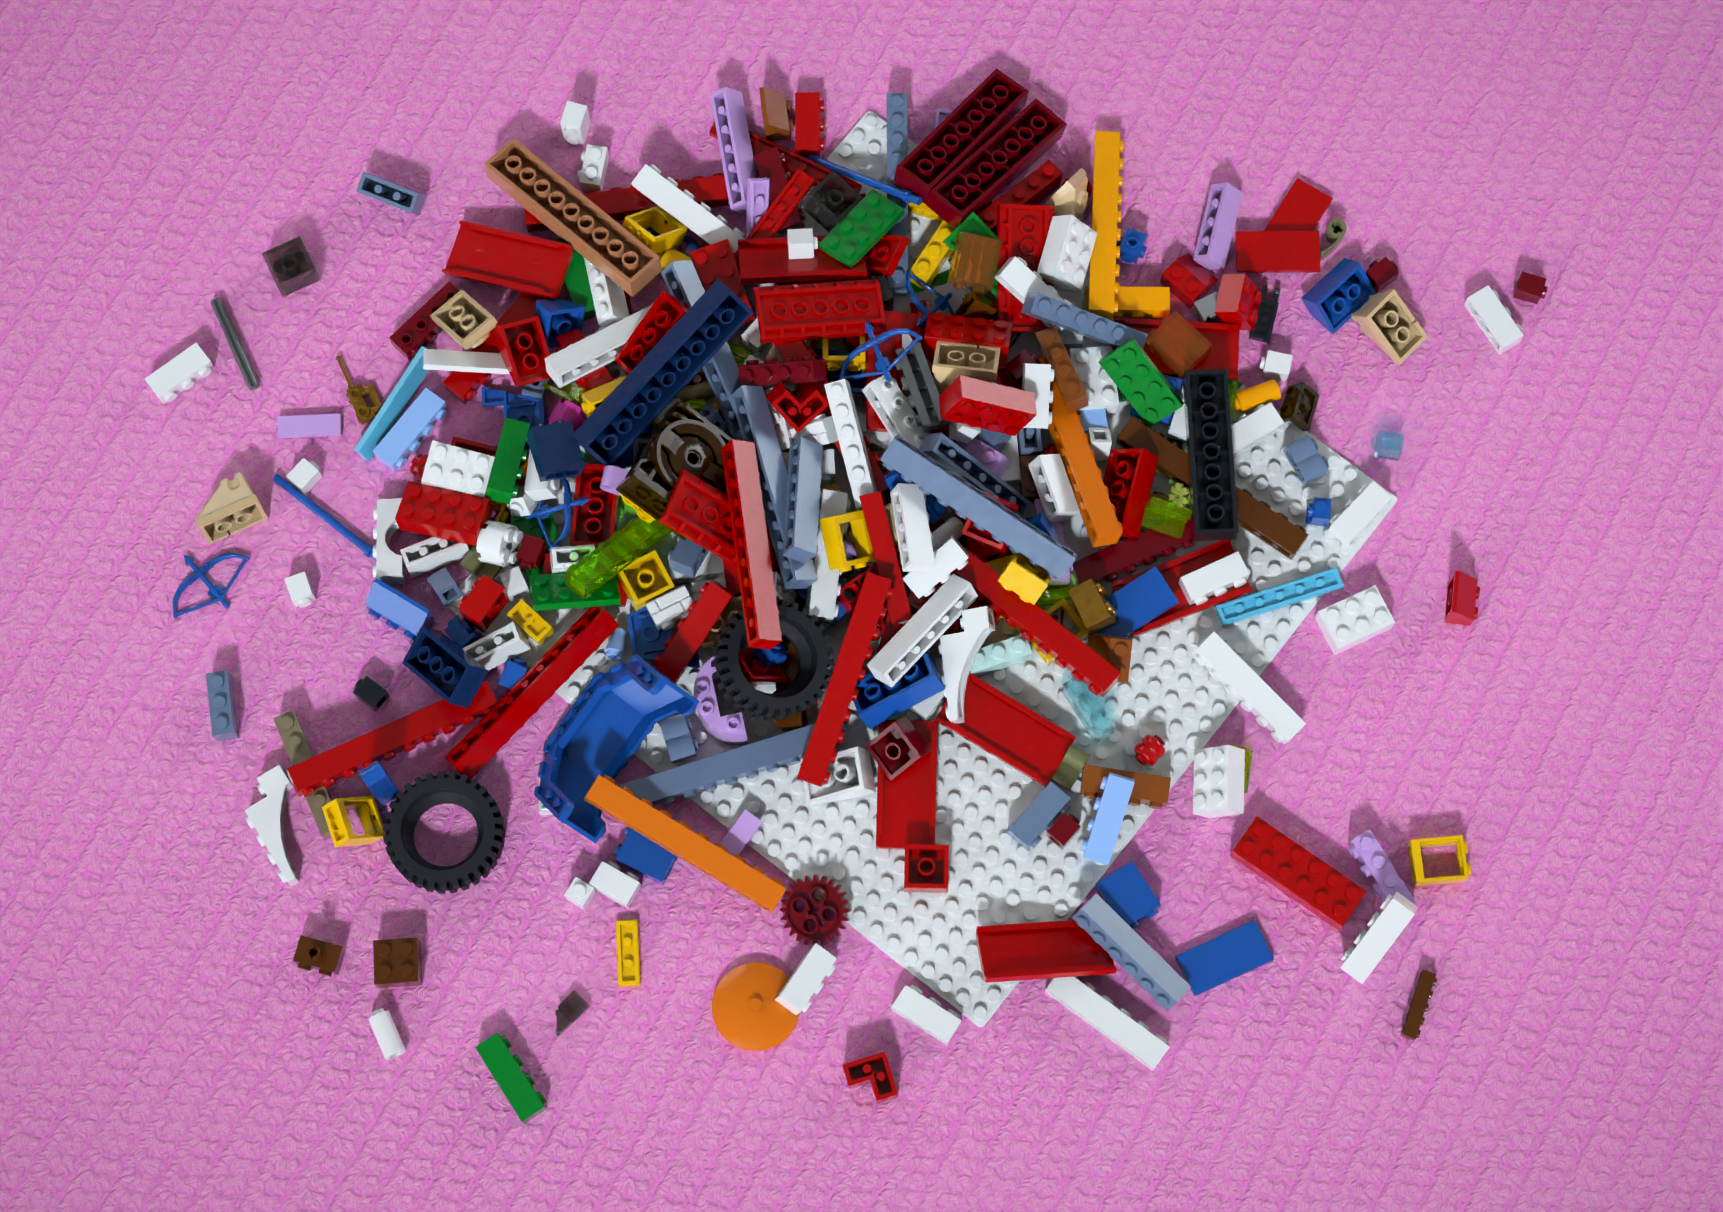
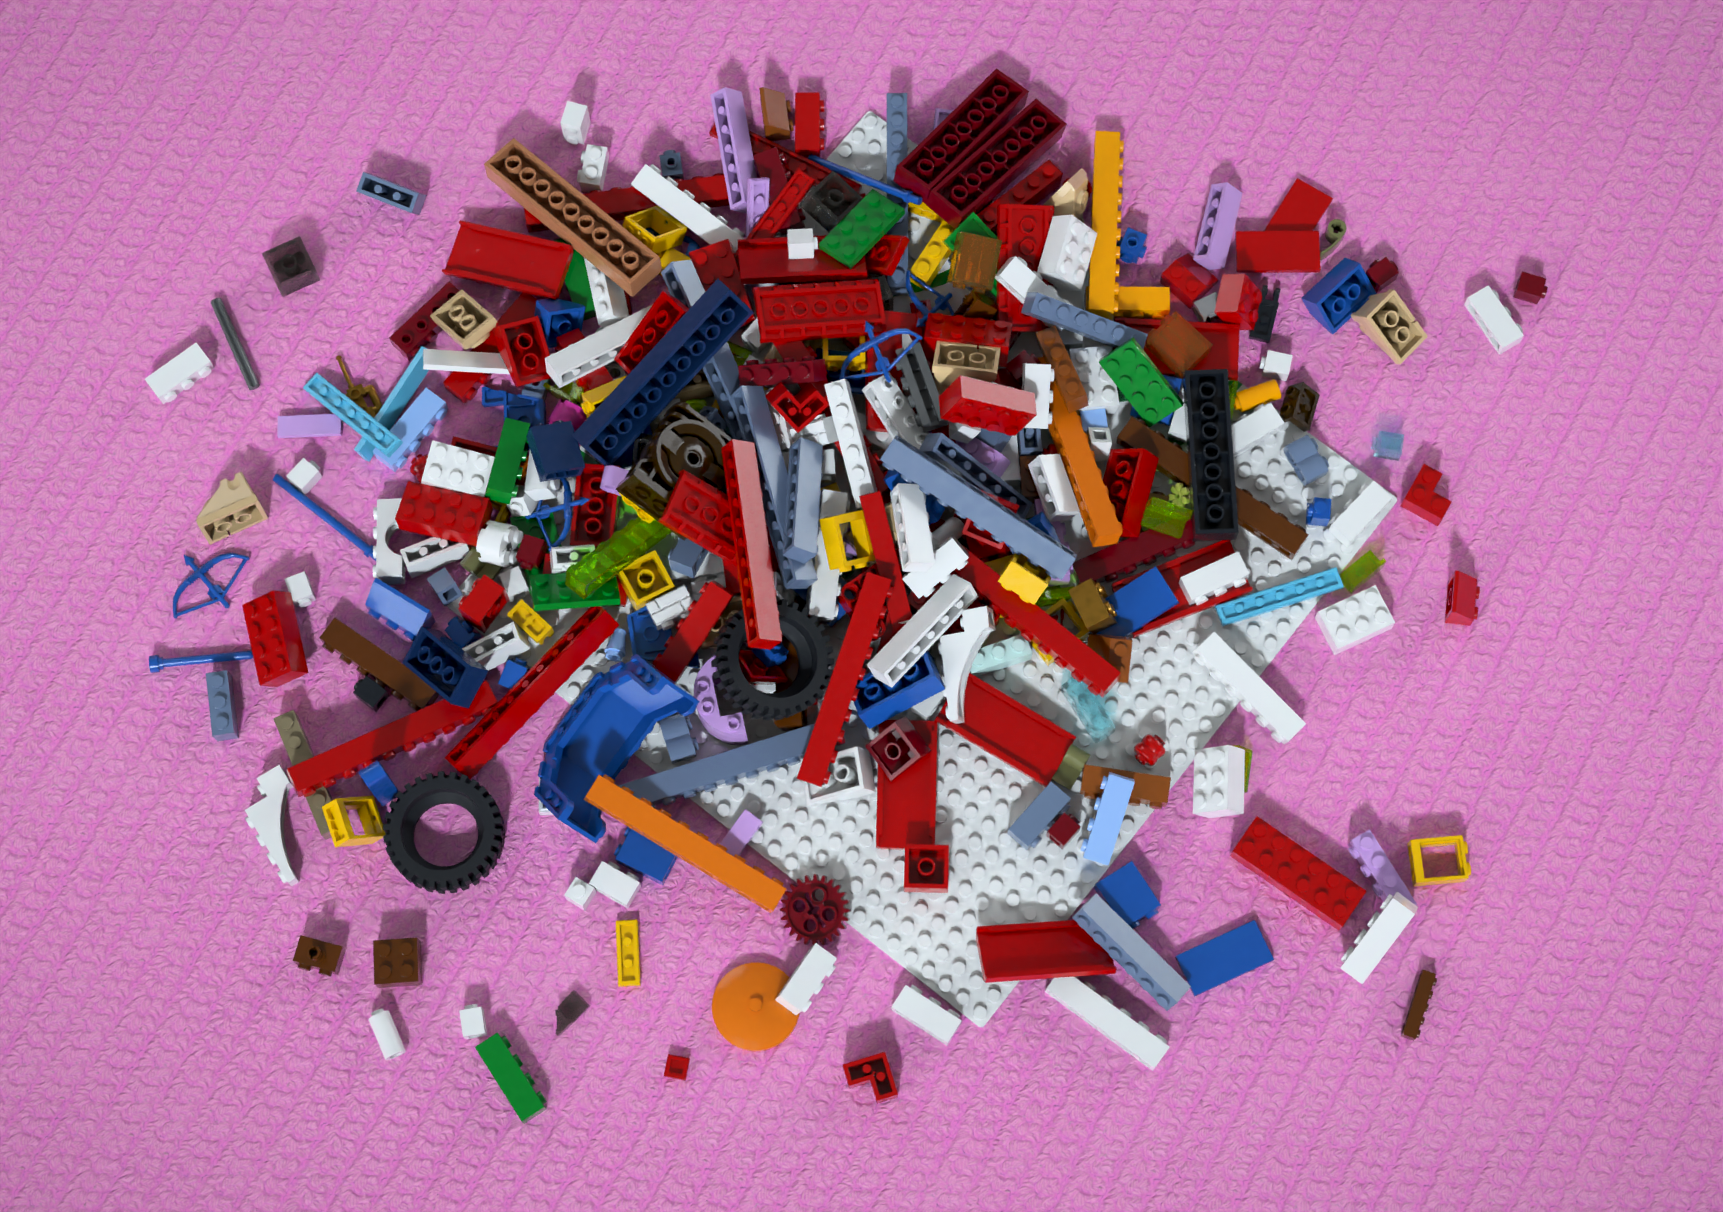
none -> blue piece [149,651,253,673]
none -> red brick [242,590,309,687]
none -> medium azure tile [303,373,403,458]
none -> reddish brown brick [319,618,439,711]
none -> white brick [459,1004,488,1039]
none -> sand blue brick [659,150,684,180]
none -> red tile [664,1054,690,1081]
none -> clear neon green panel [1340,550,1387,593]
none -> red brick [1401,464,1452,526]

